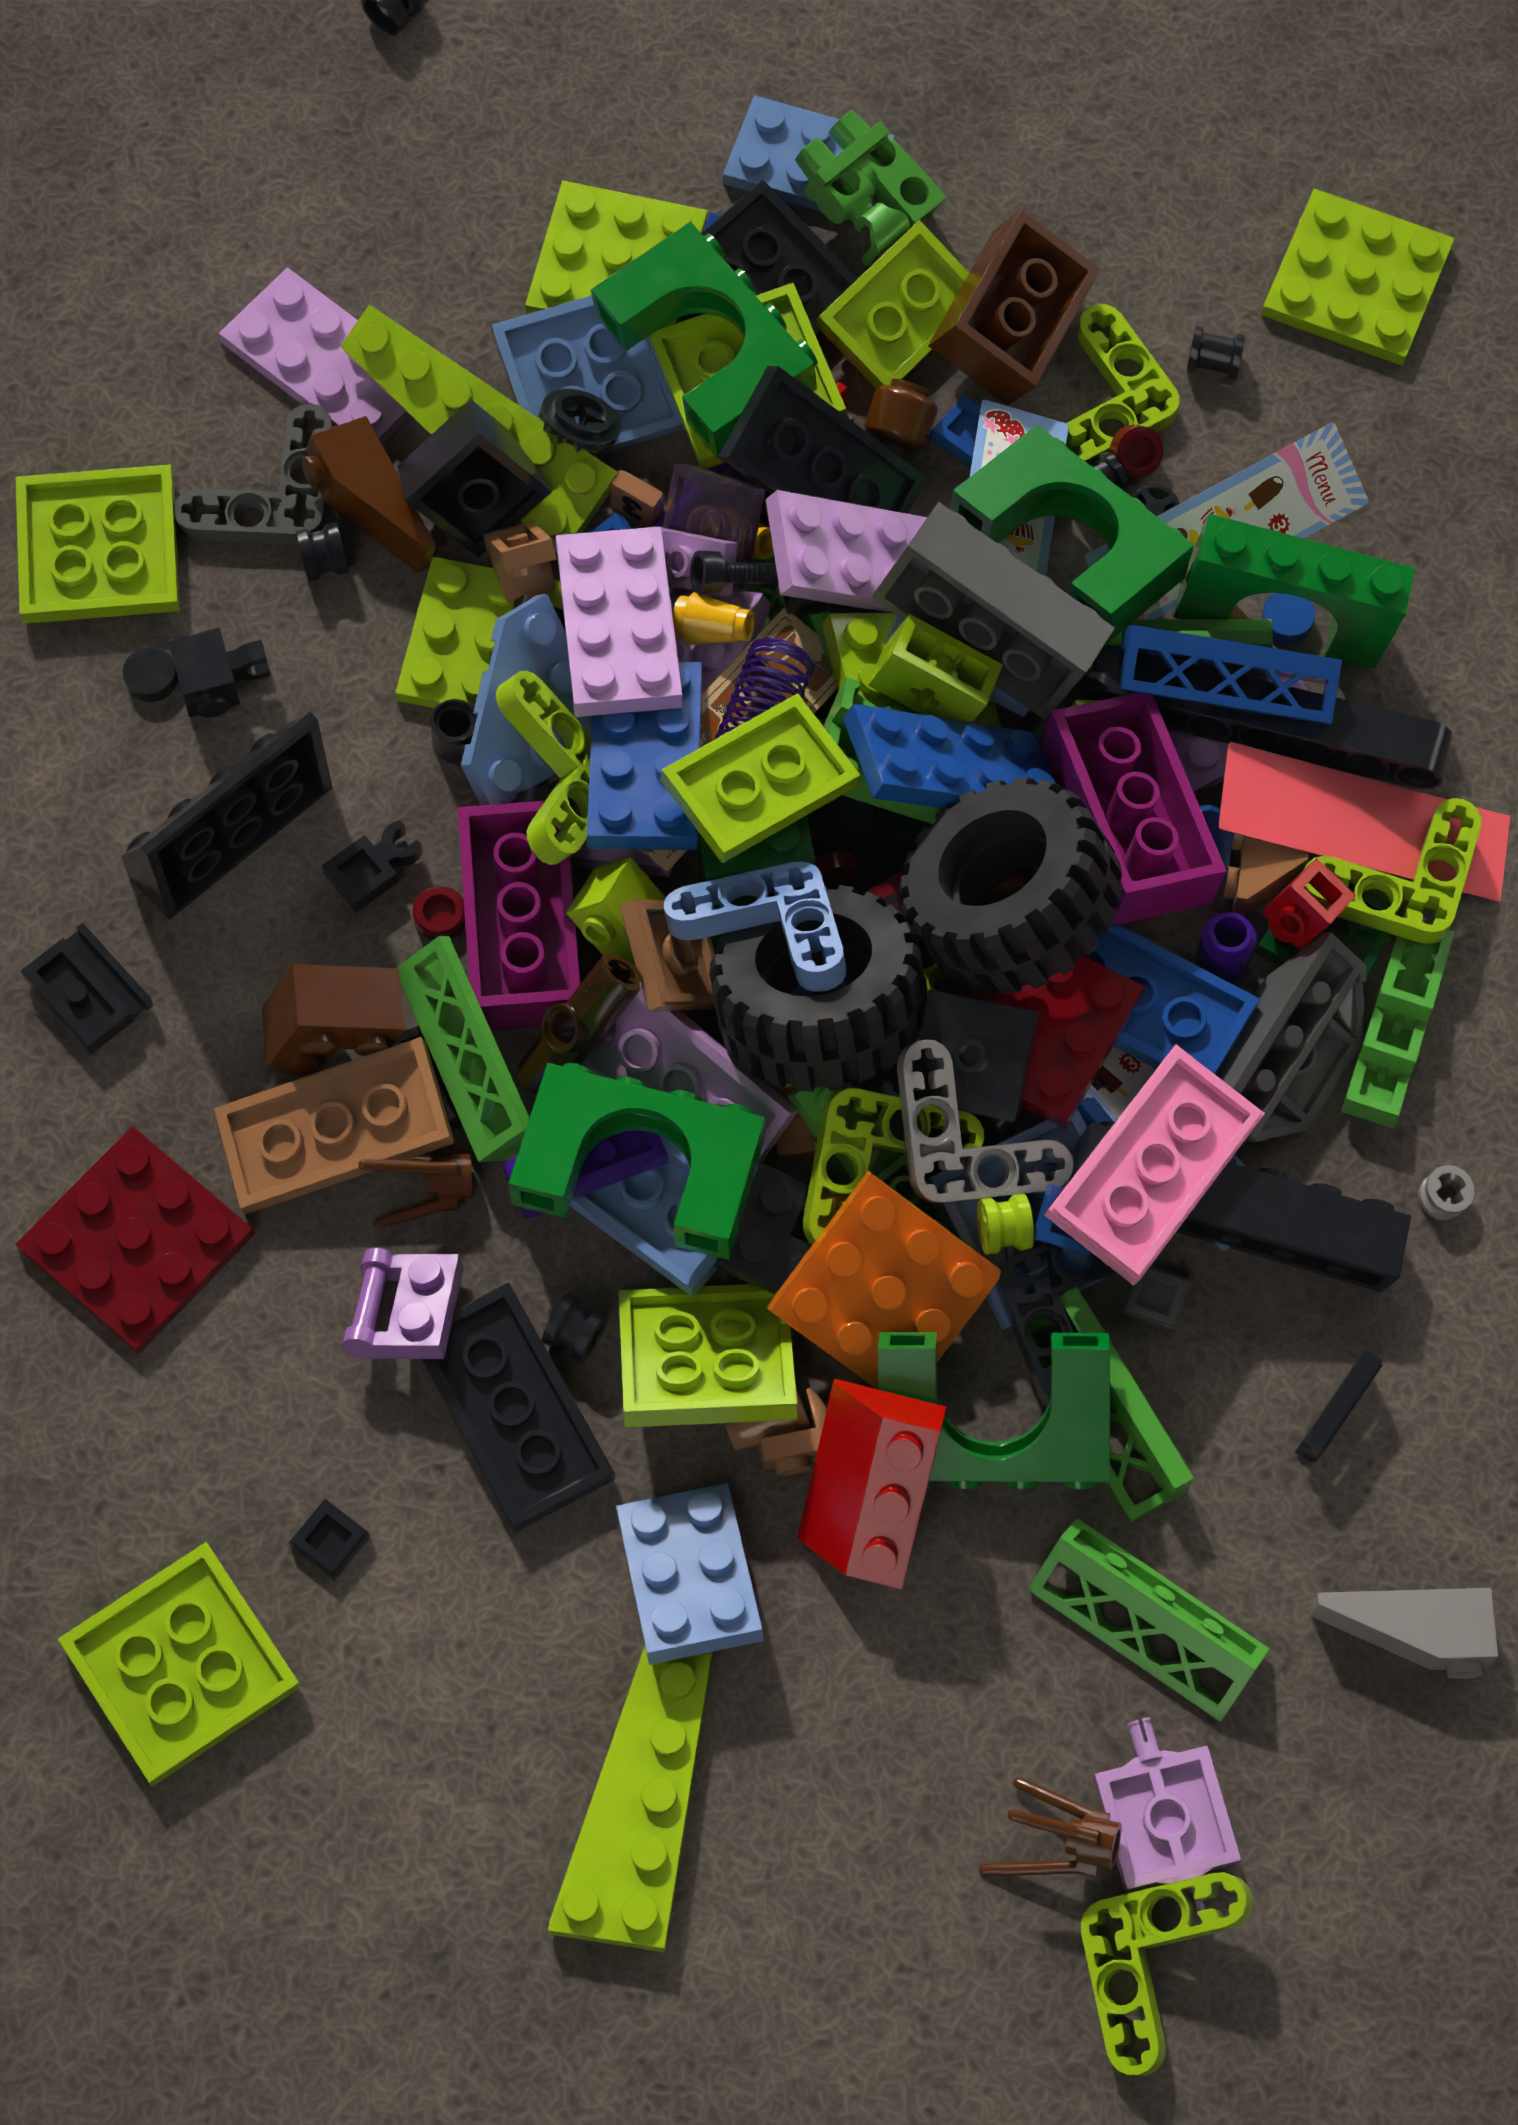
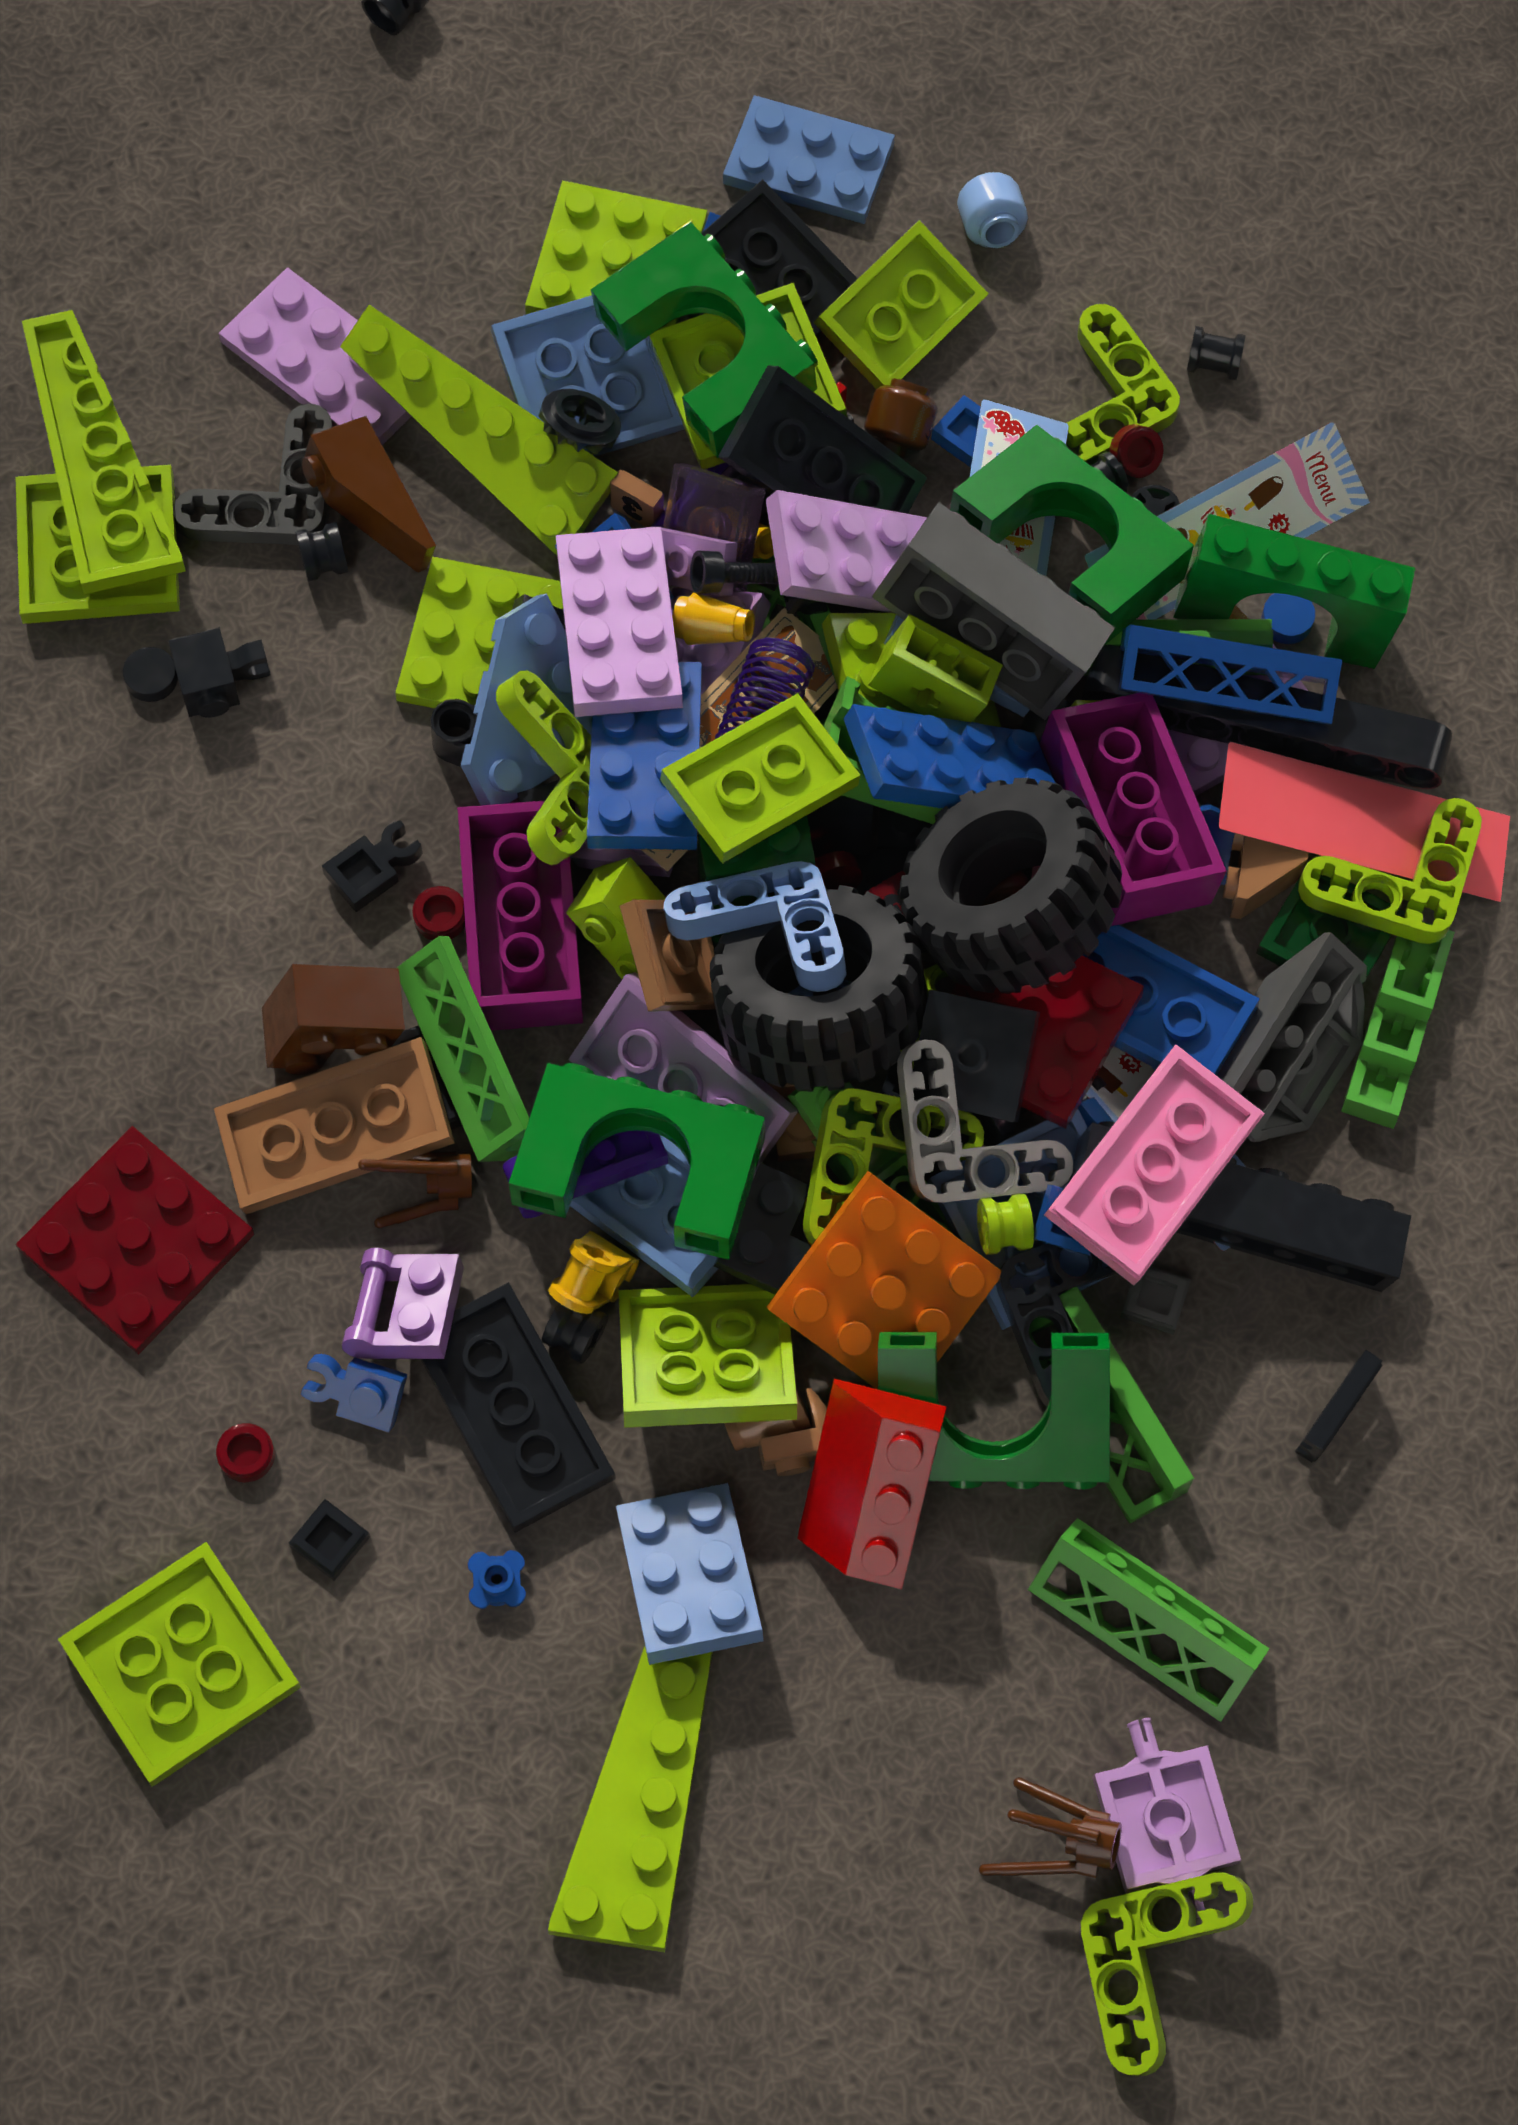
black plate [21,923,154,1054] -> none
black slope [121,712,333,920] -> none
black slope [398,399,552,558] -> none
medium nougat slope [483,521,557,602] -> none
dark brown piece [515,953,643,1095] -> none
bright green hips [795,110,947,266] -> none
reddish brown brick [928,209,1101,405] -> none
dark purple brick [1195,912,1256,982] -> none
lime plate [1261,188,1455,366] -> none
red brick [1262,858,1356,951] -> none
light grey slope [1310,1588,1498,1679] -> none
light grey bush [1418,1165,1475,1221] -> none
none -> lime wing [22,310,186,594]
none -> dark red tile [216,1423,275,1483]
none -> blue plate [301,1354,408,1432]
none -> blue plate [468,1550,526,1609]
none -> yellow piece [548,1231,639,1314]
none -> light blue head [957,172,1028,248]

